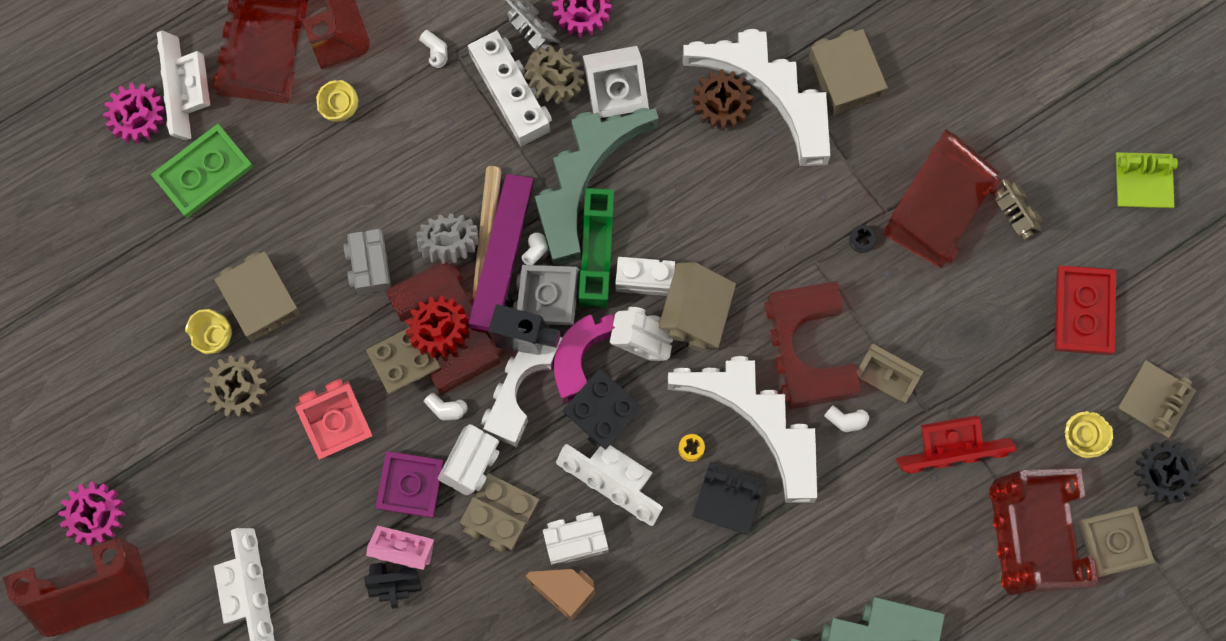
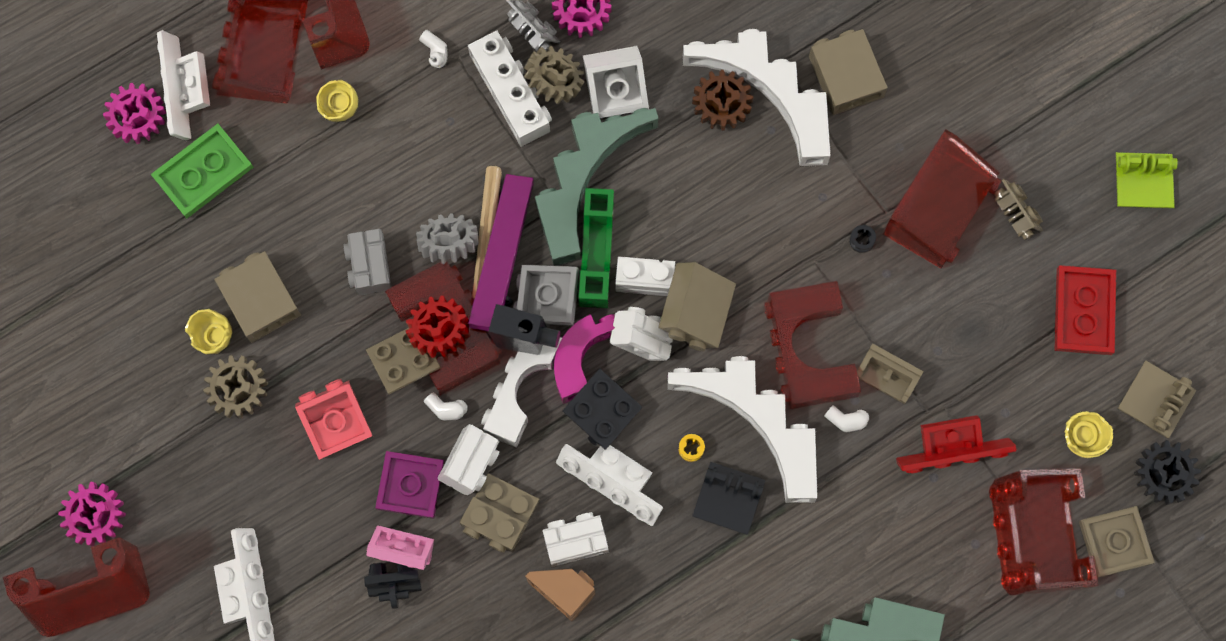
white arm [522,233,548,265] -> none

